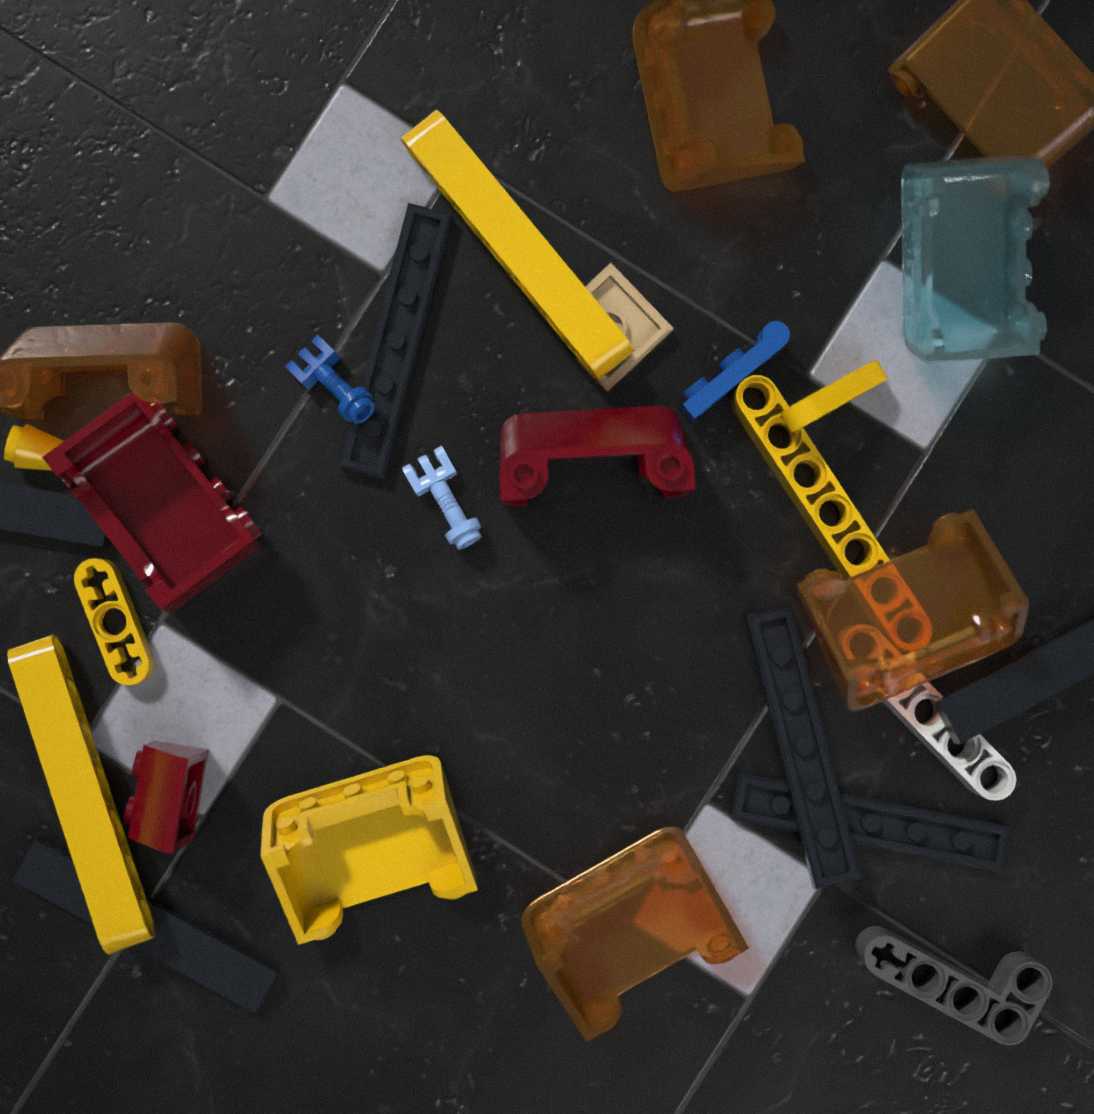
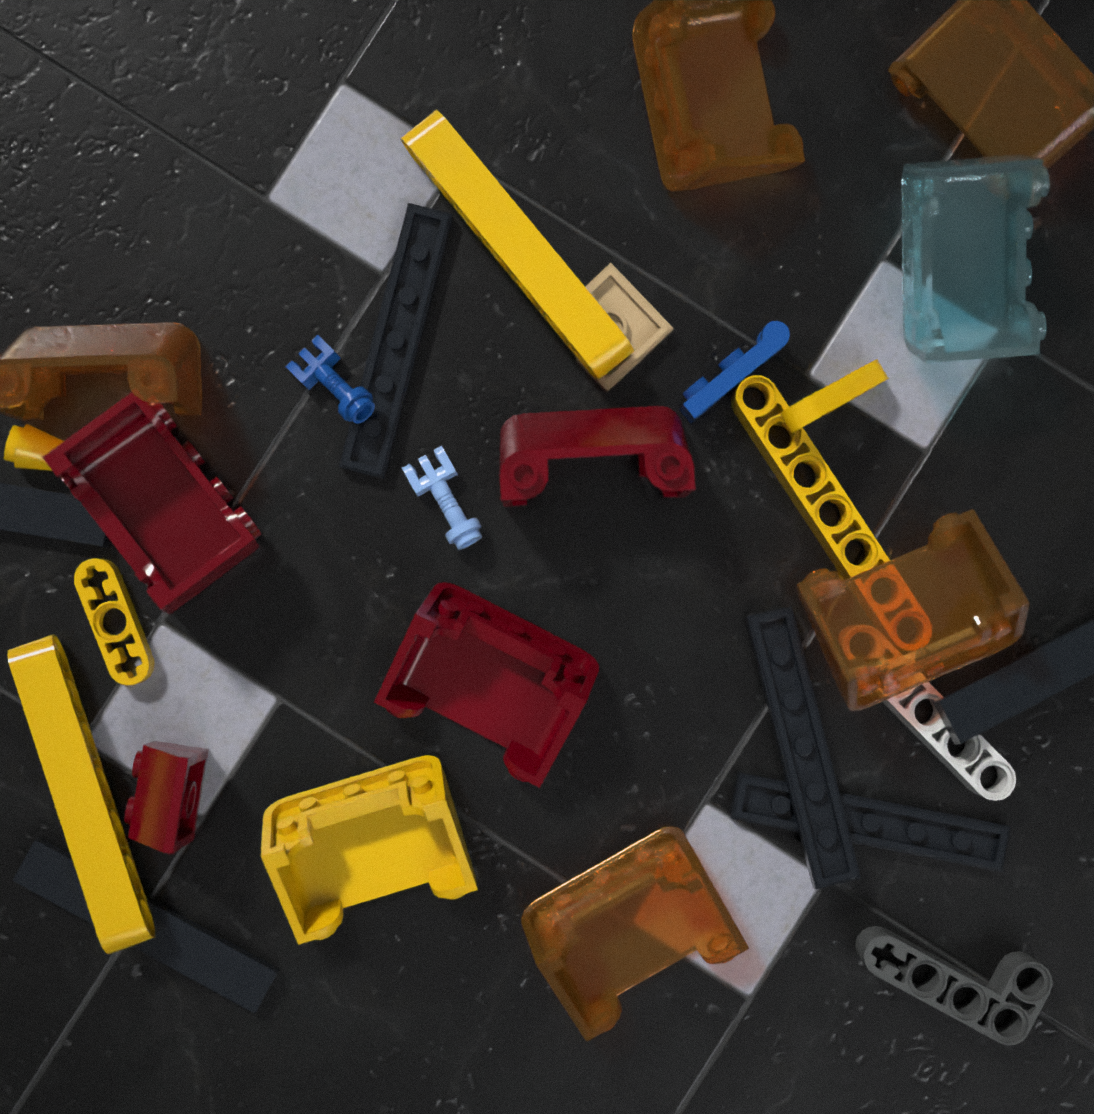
none -> dark red windscreen [374,582,599,788]

